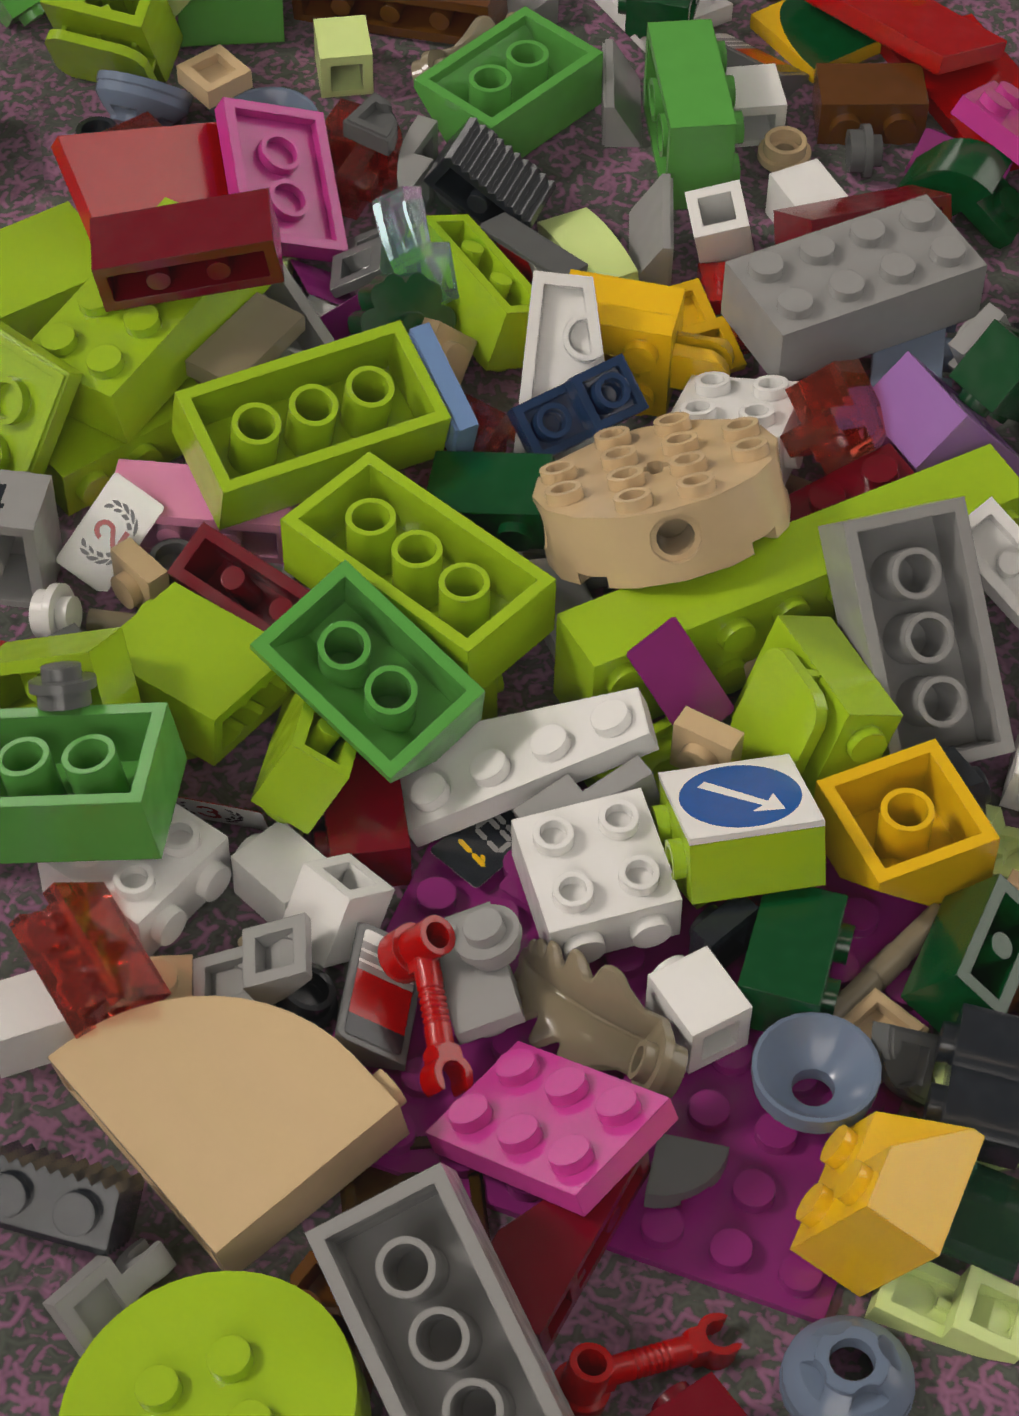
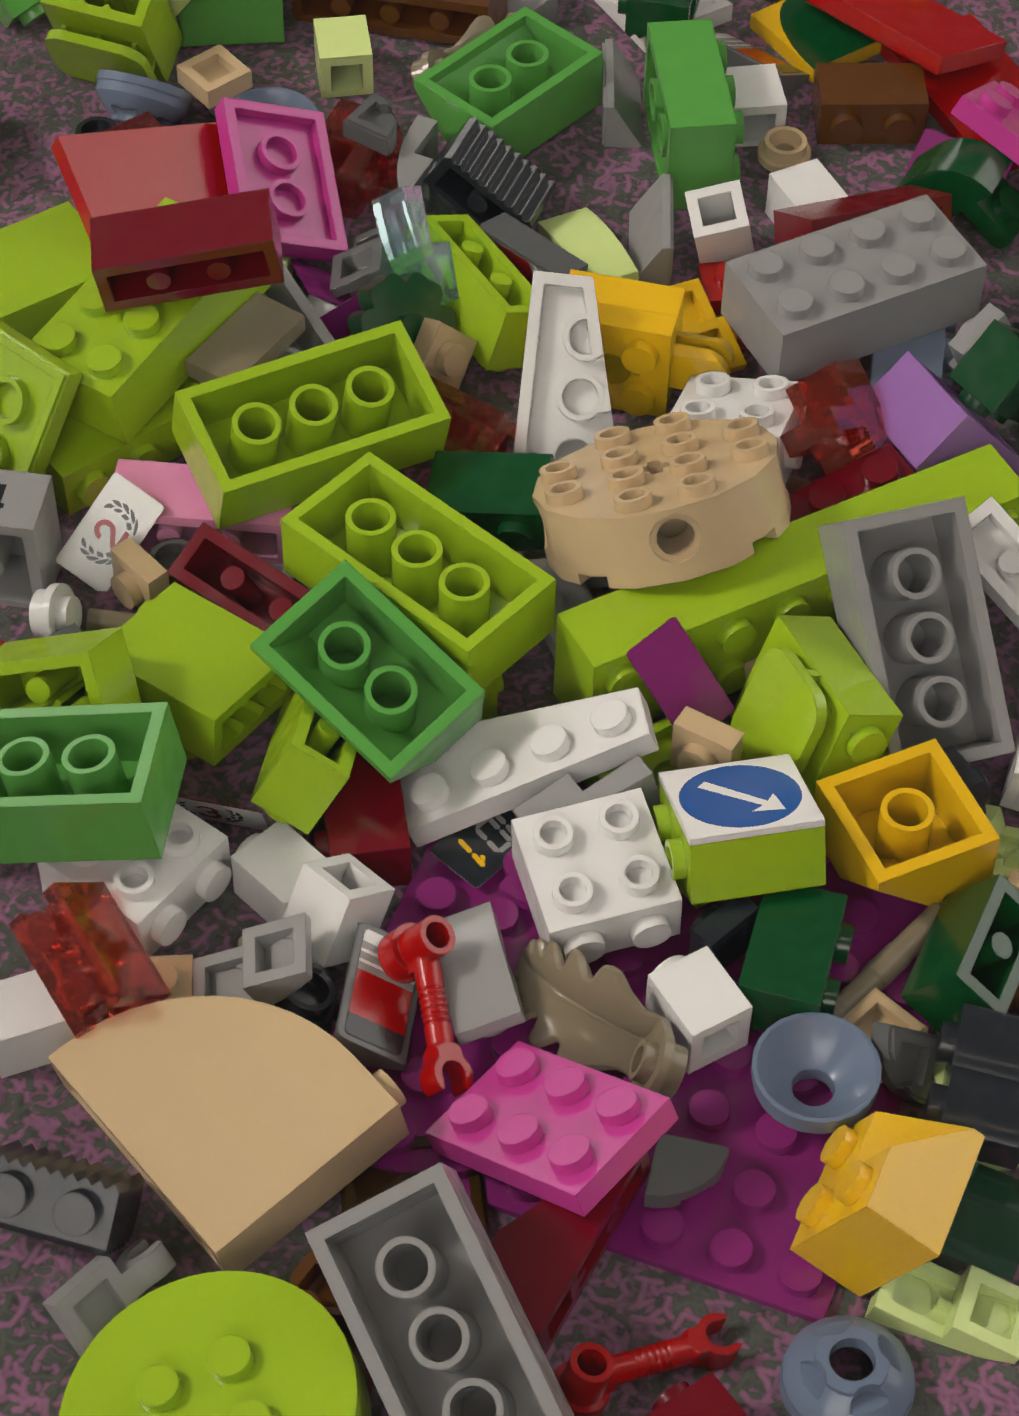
dark grey plate [28,661,97,711] -> none
medium blue tile [408,322,479,452] -> none
light grey plate [454,904,522,971] -> none
dark blue slope [507,353,649,457] -> none
dark grey plate [845,123,883,178] -> none

